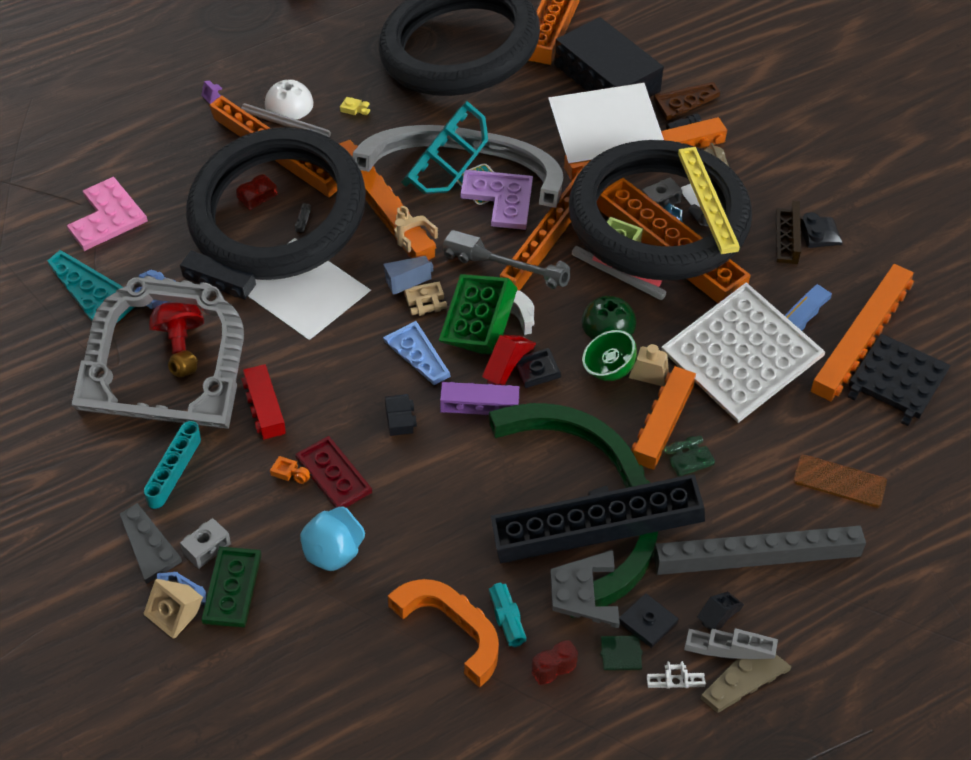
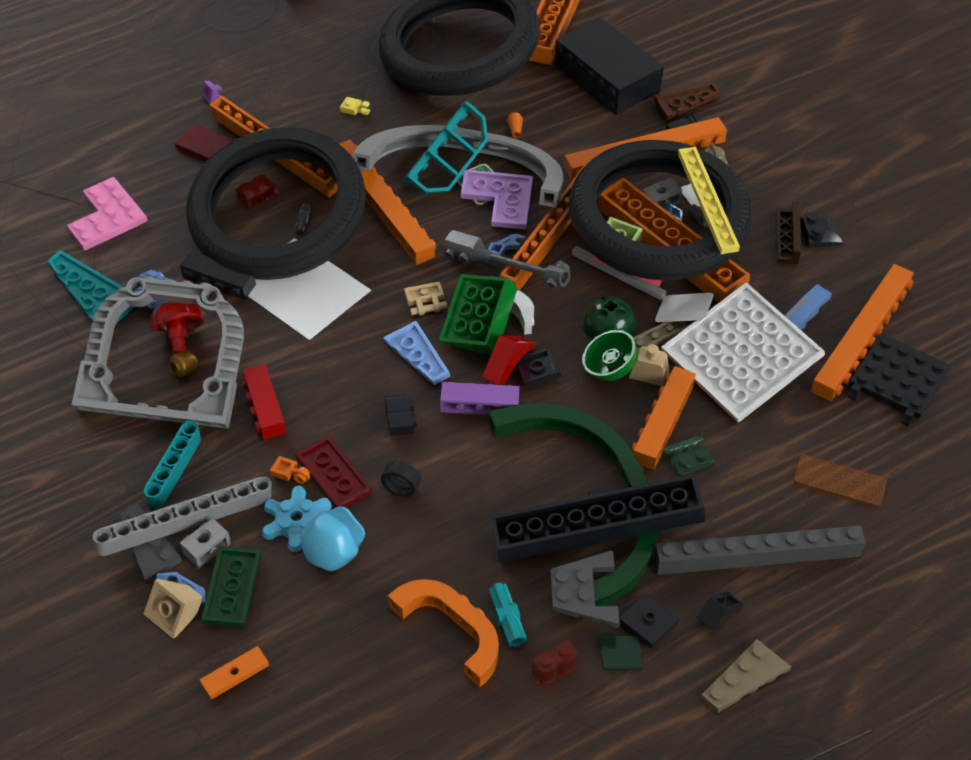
light grey axle [241,103,331,138] -> none
white piece [265,80,313,119] -> none
sand blue slope [383,256,433,294] -> none
tan piece [395,206,438,252] -> none
white sticker [548,83,664,163] -> none
white piece [647,661,706,689] -> none
light grey slope [684,628,778,659] -> none
none -> light grey beam [93,477,272,556]
none -> dark red tile [175,124,234,161]
none -> orange tile [199,646,269,700]
none -> medium azure plate [262,486,332,552]
none -> black tyre [380,460,422,497]
none -> medium blue piece [485,234,525,266]
none -> orange cone [506,113,523,138]
none -> dark tan tile [633,321,689,354]
none -> white sticker [655,293,714,322]

